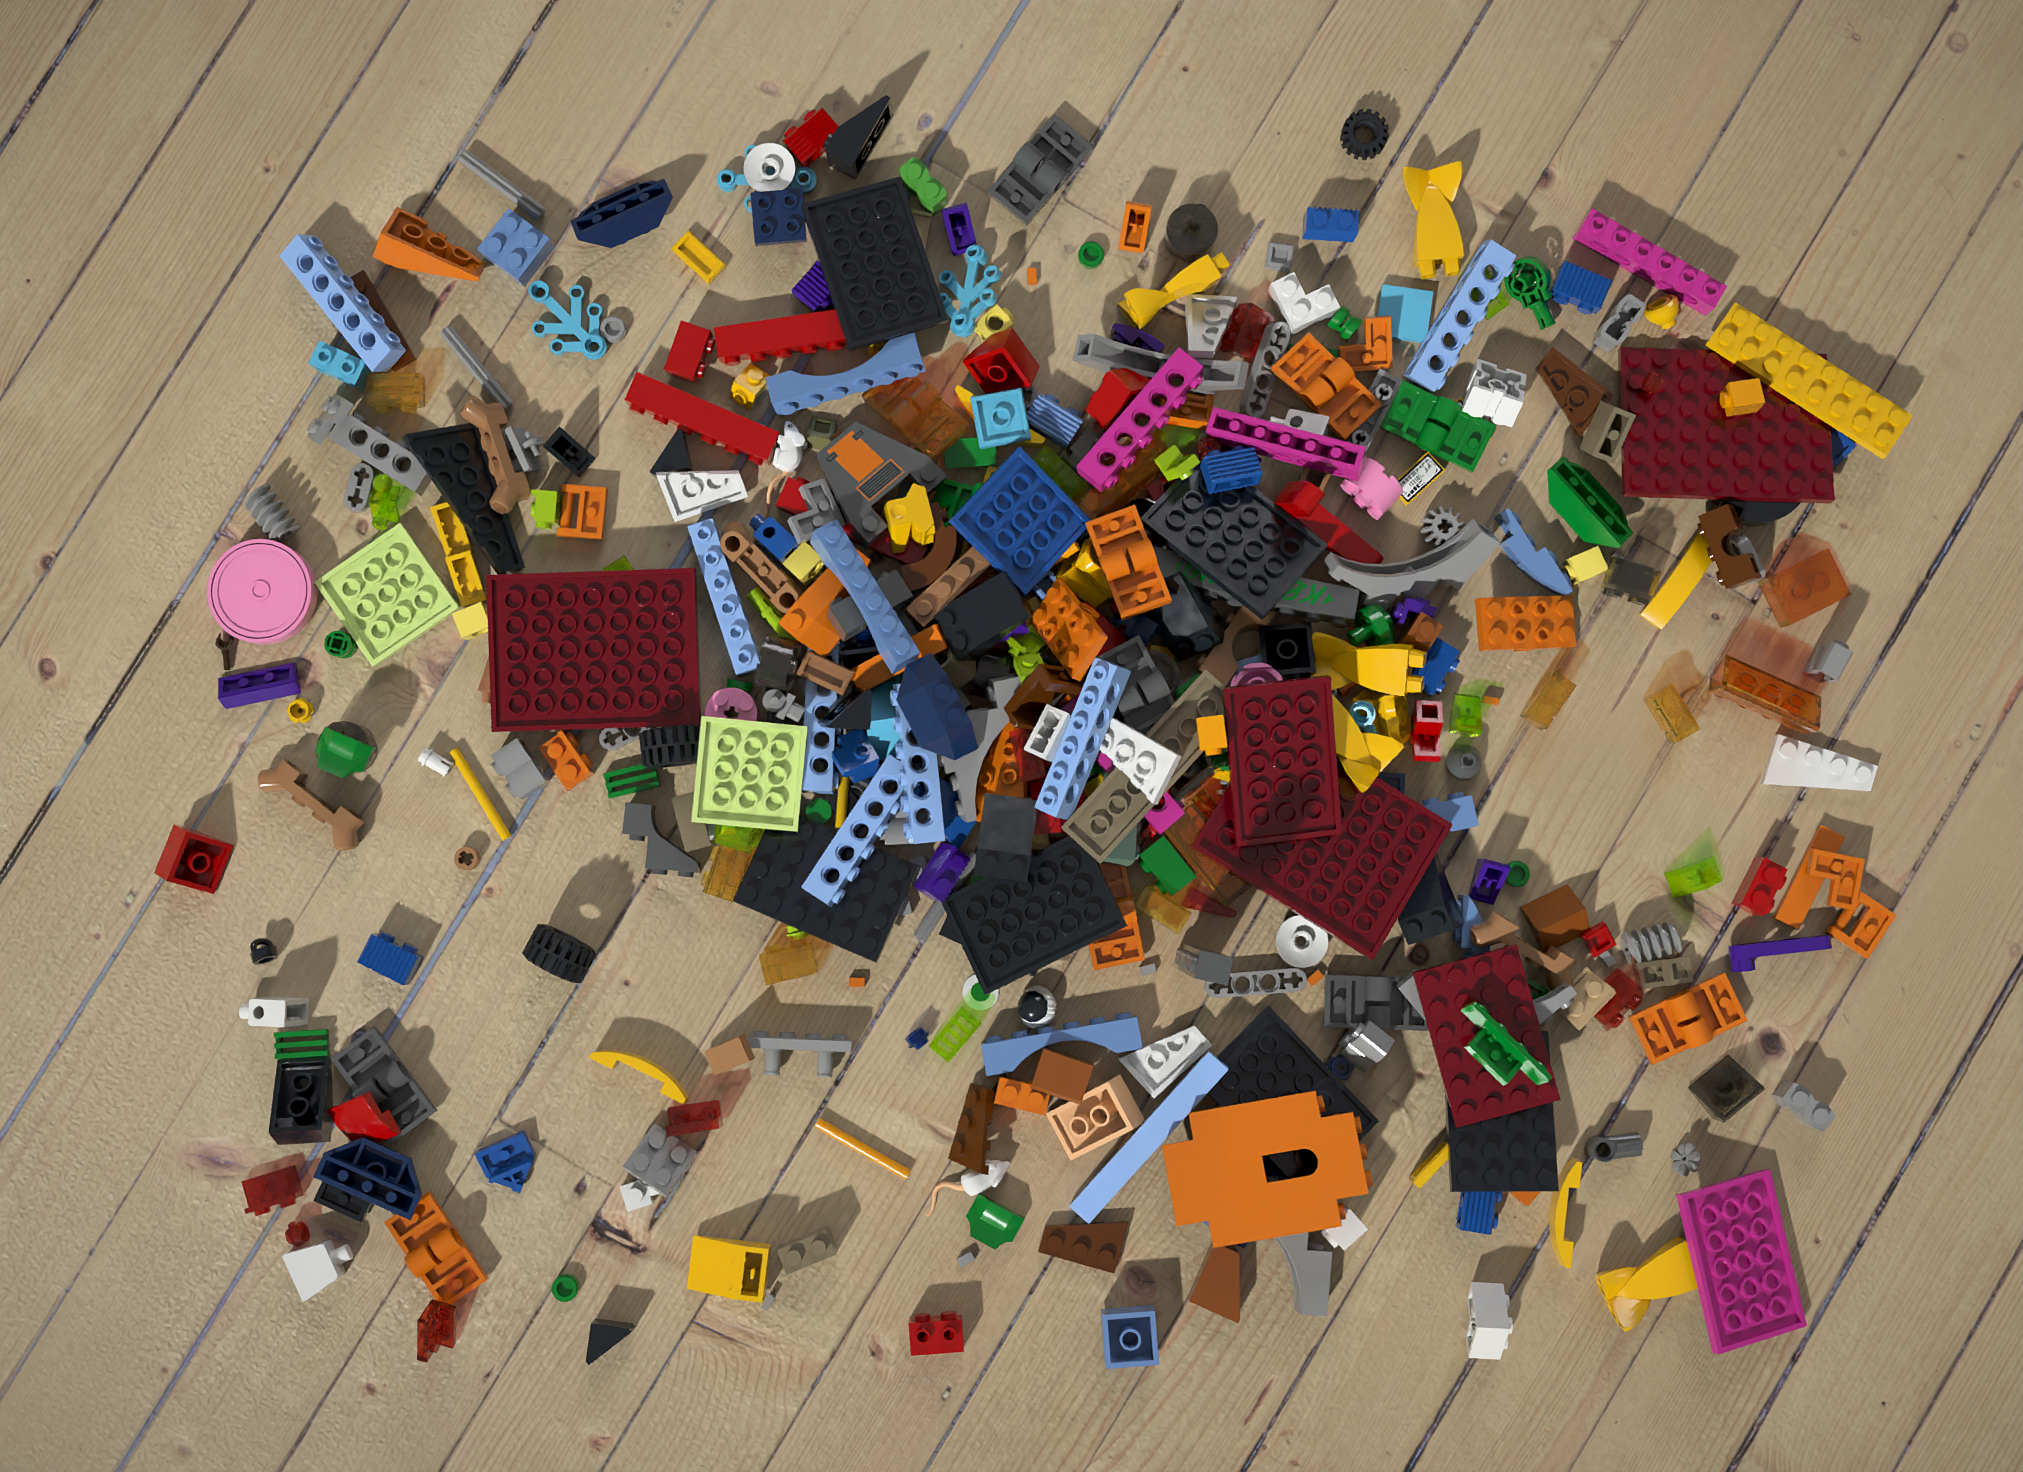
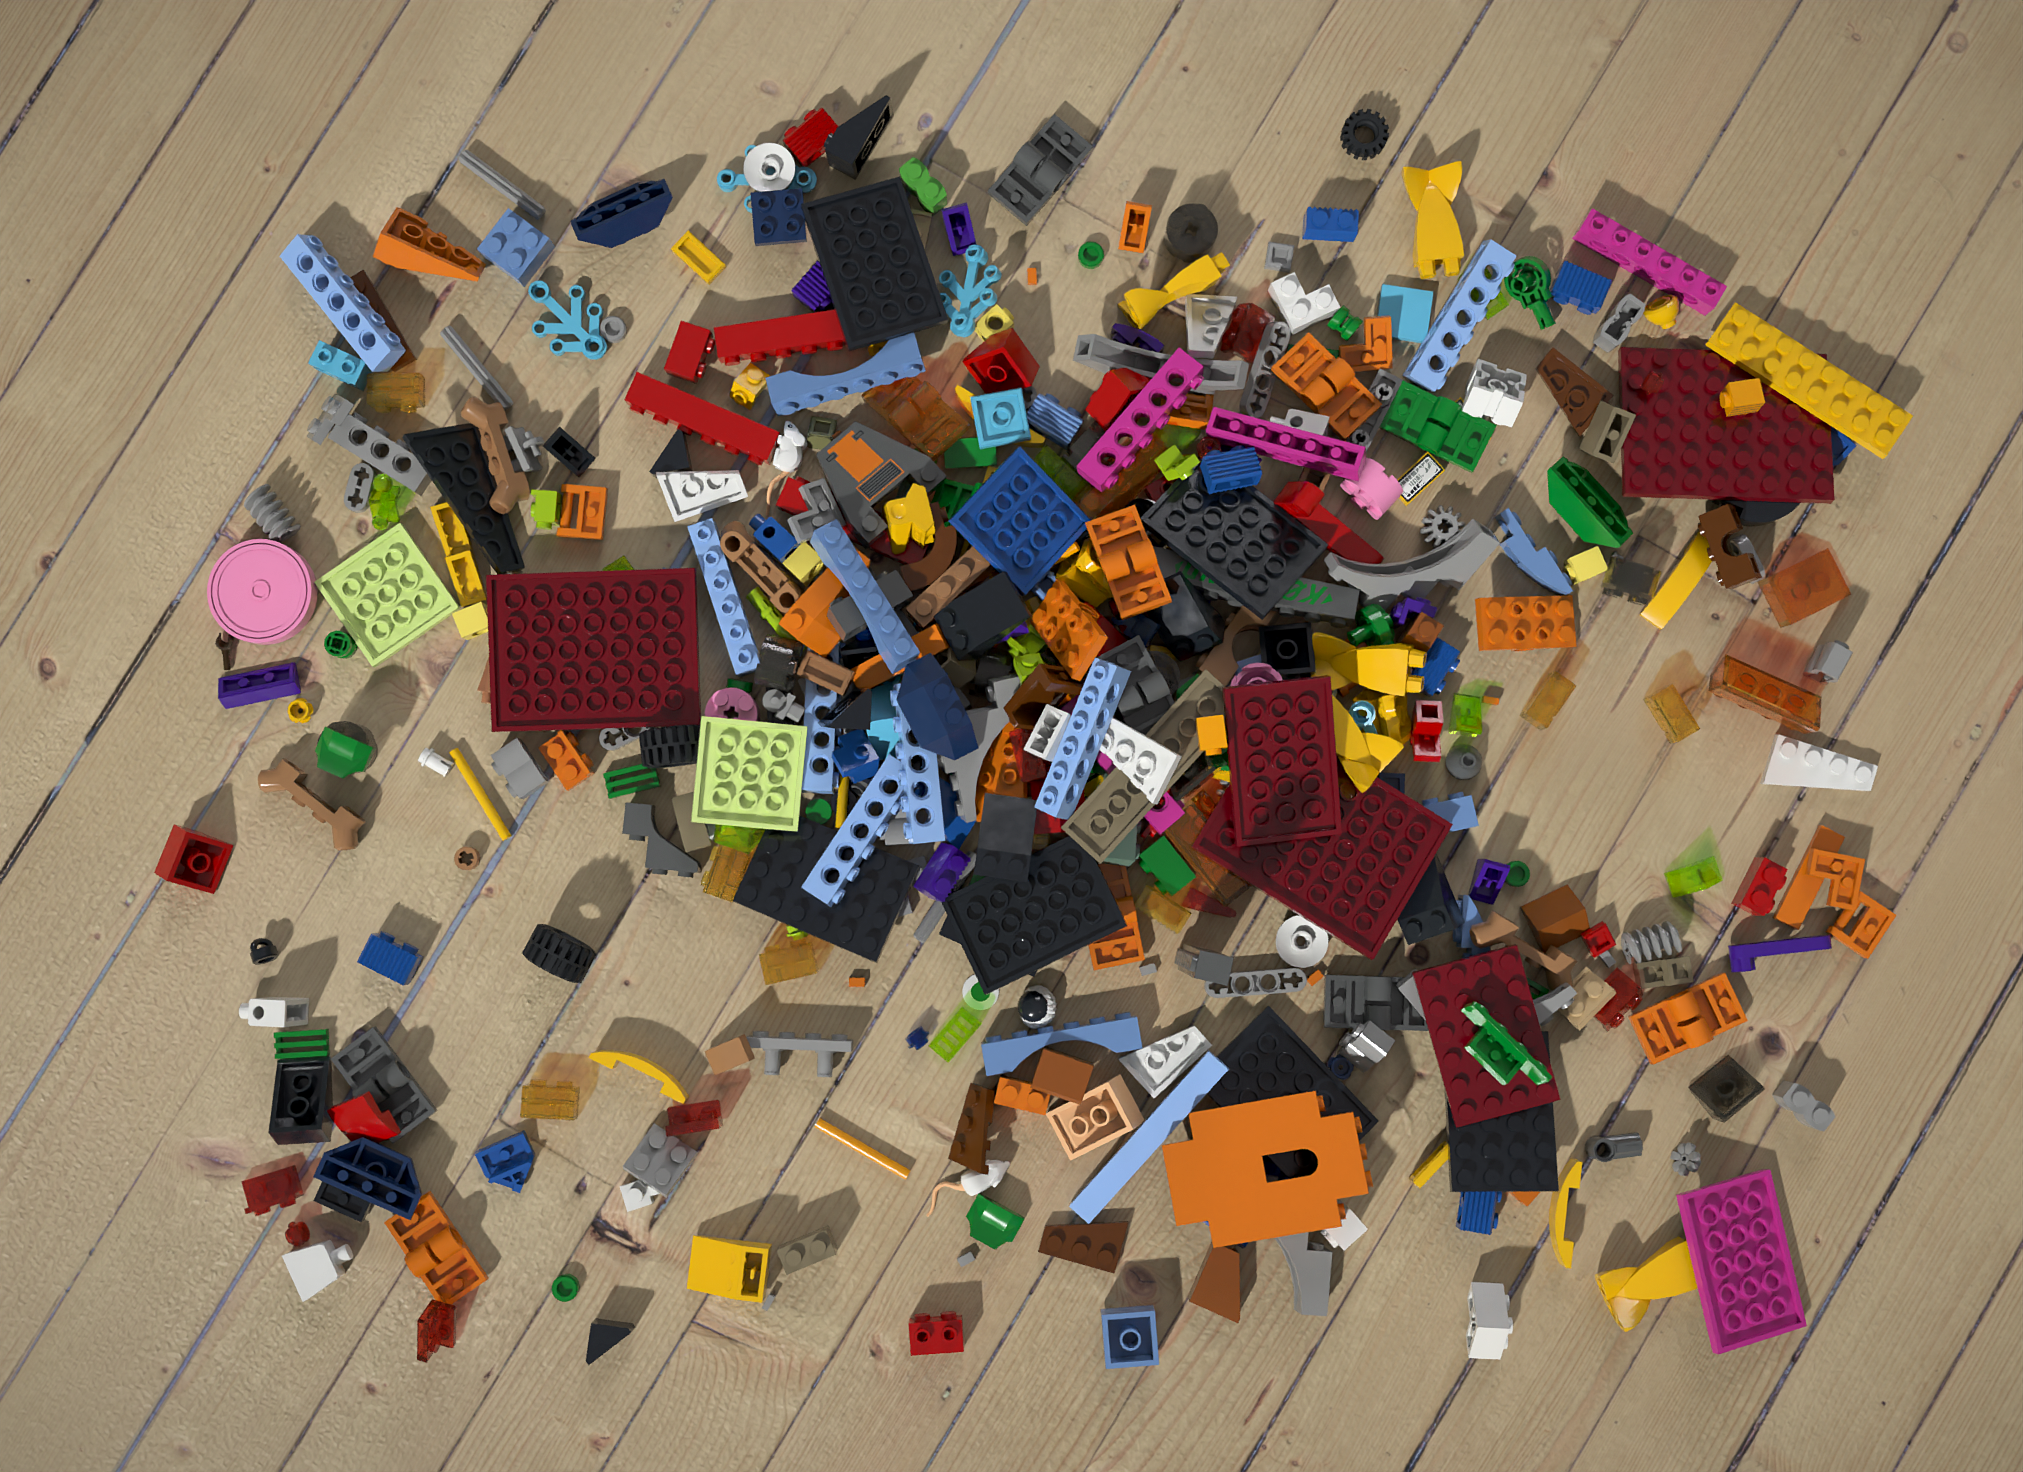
none -> clear yellow brick [520,1079,580,1120]

